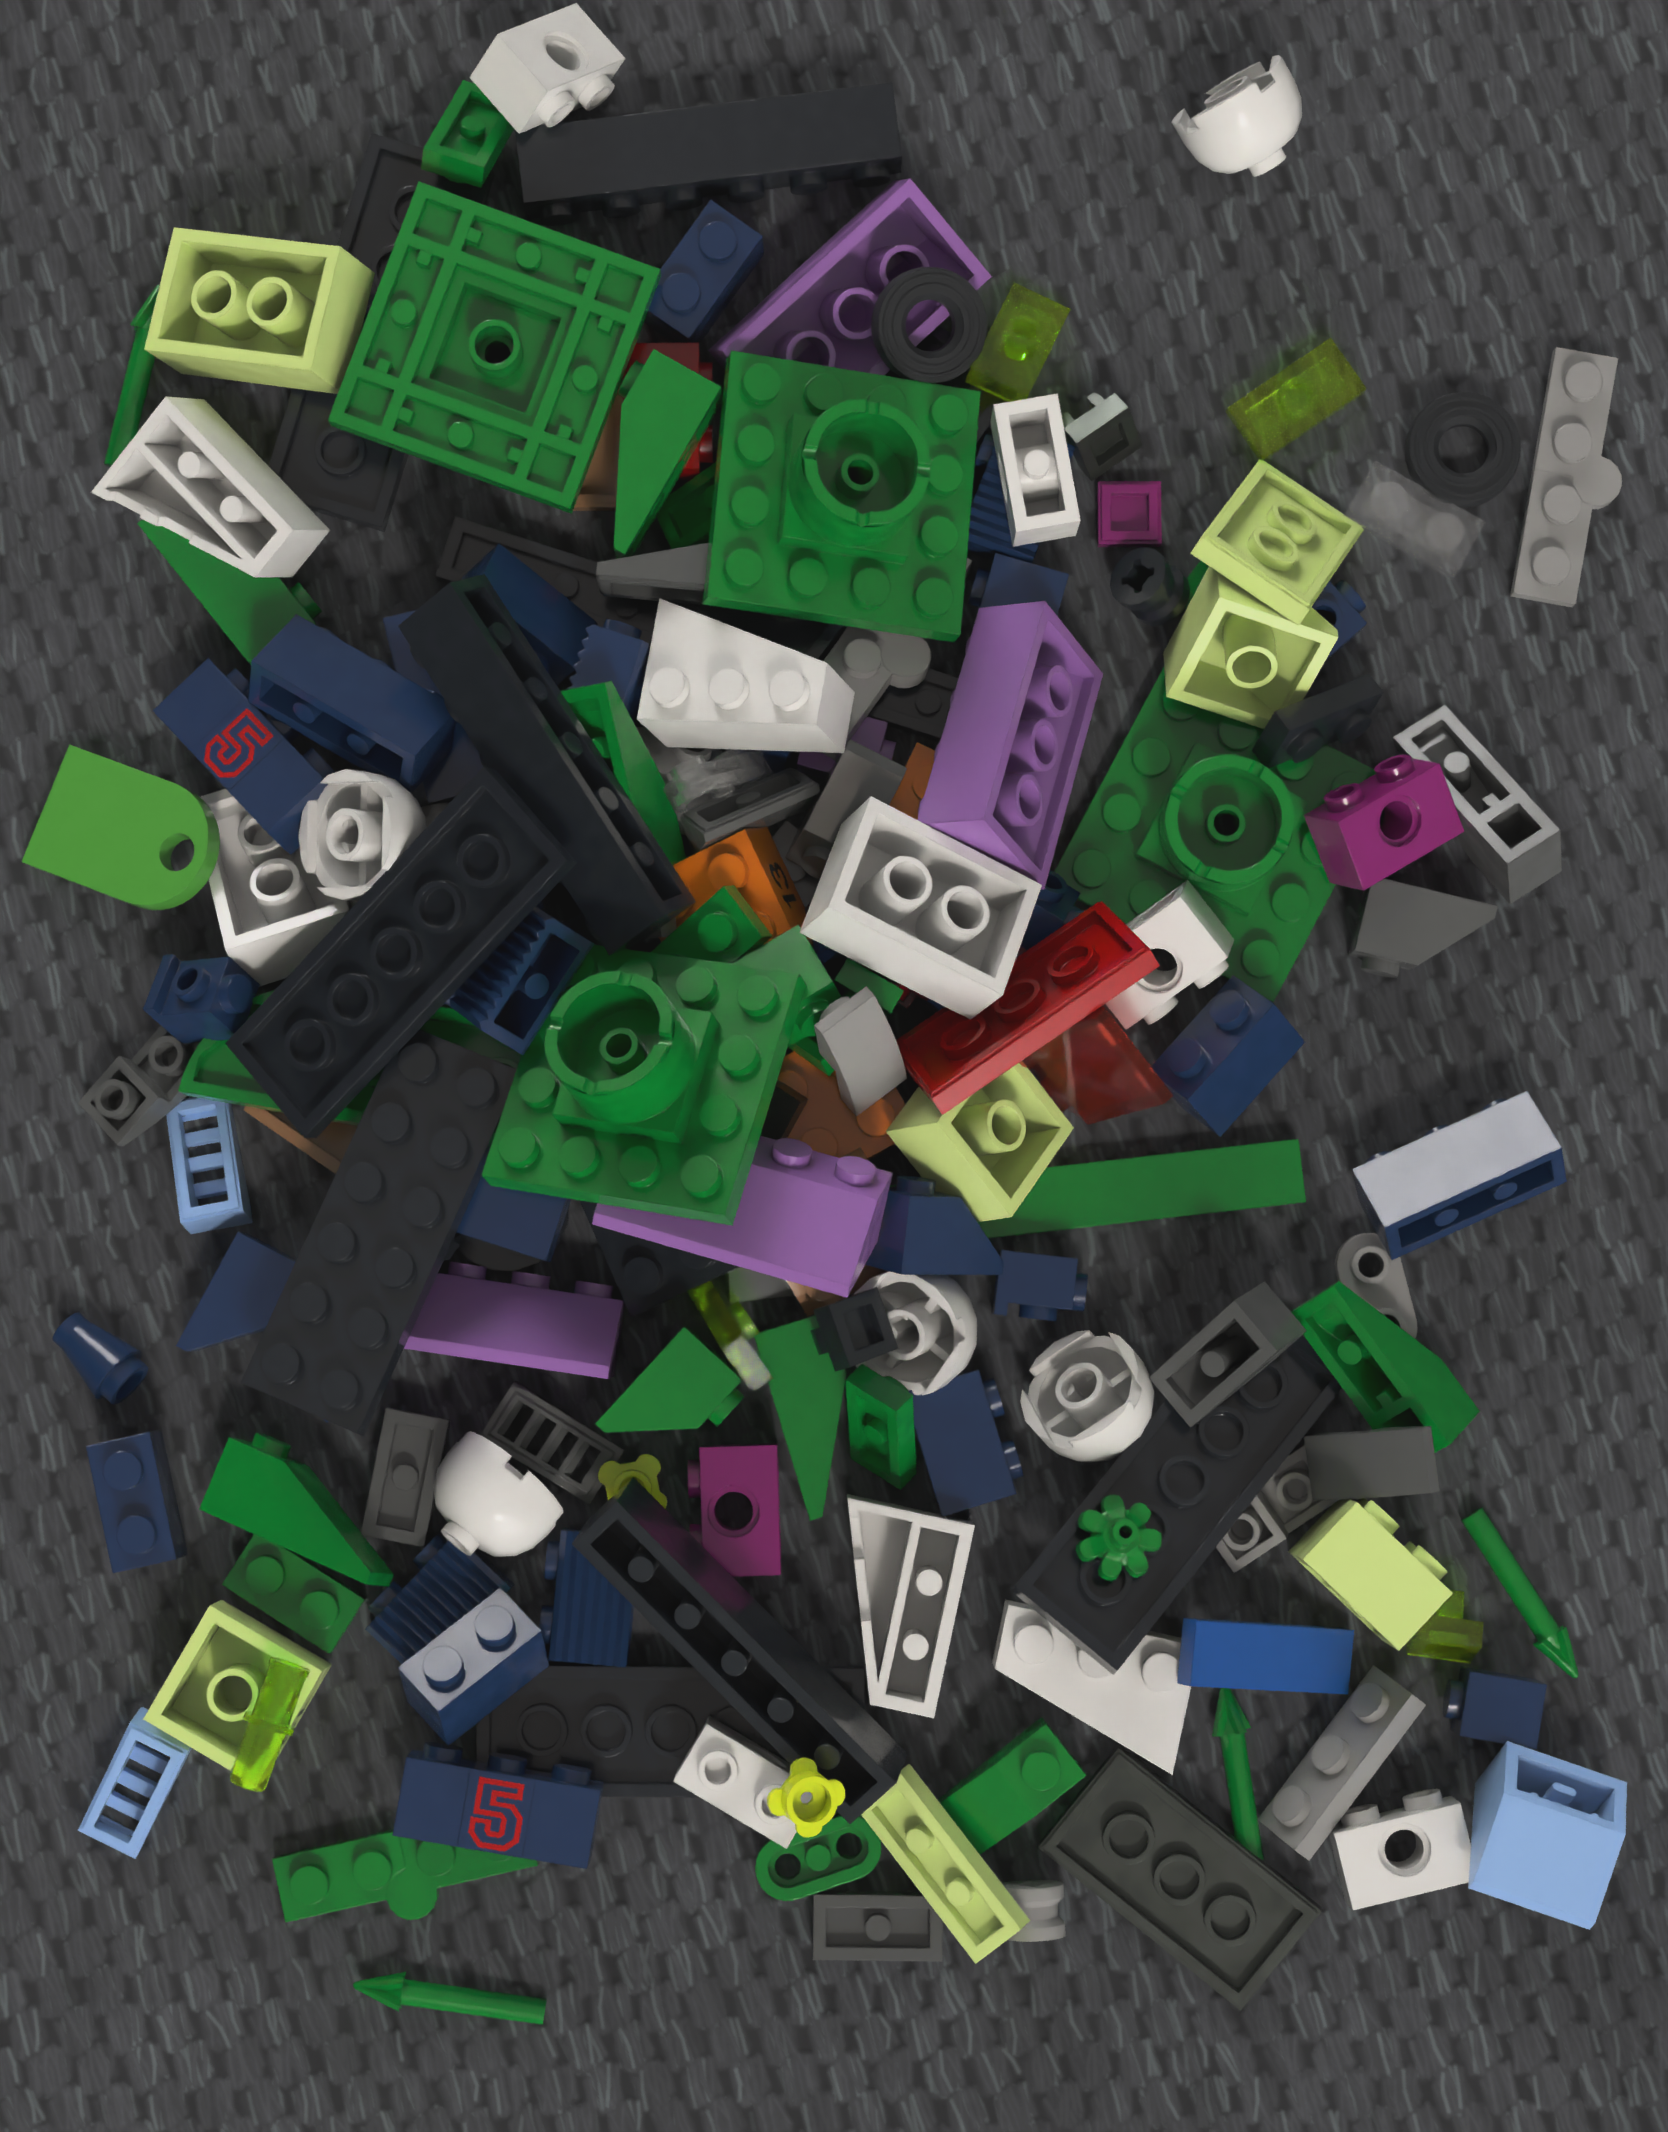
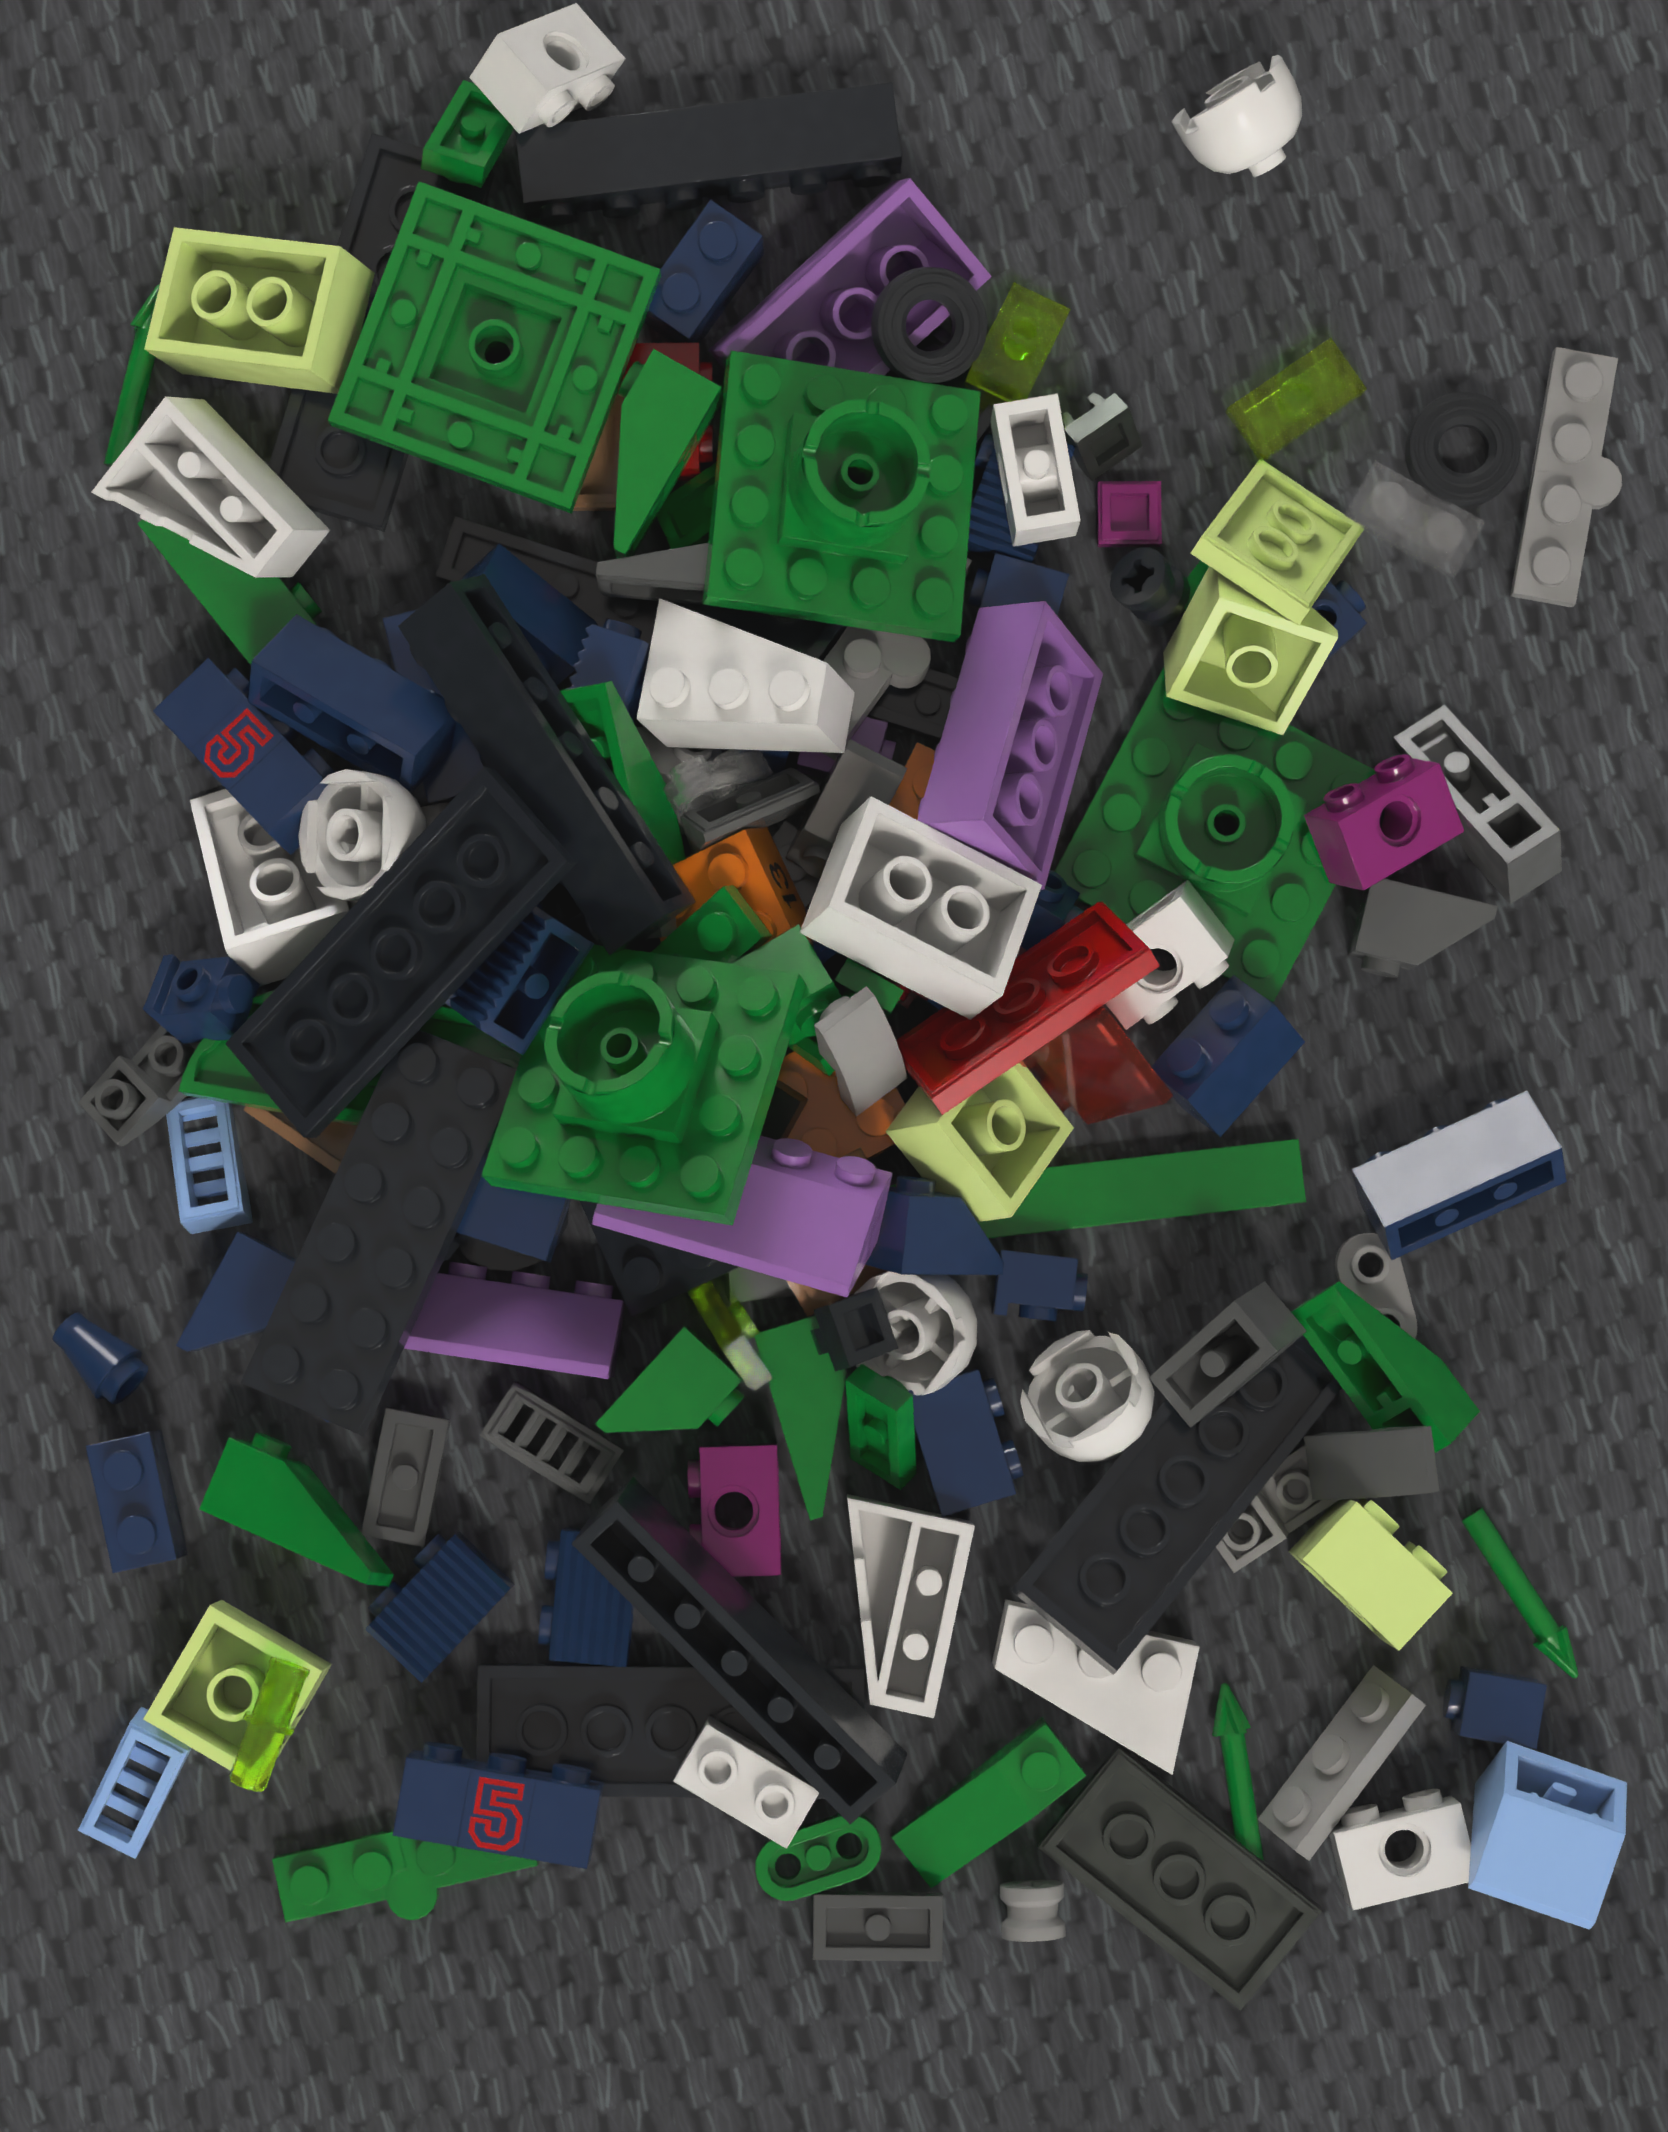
bright green tile [22,744,220,910] -> none
green plate [222,1534,367,1654] -> none
green piece [353,1972,547,2025] -> none
brick [398,1588,549,1746] -> none
white cylinder [433,1431,564,1557] -> none
neon yellow plate [598,1454,667,1509] -> none
neon yellow plate [767,1757,845,1837] -> none
yellowish green plate [861,1764,1030,1964] -> none
green plant [1076,1494,1162,1581] -> none
blue tile [1177,1618,1354,1694] -> none
black plate [1252,674,1384,768] -> none
clear neon green tile [1406,1589,1484,1663] -> none

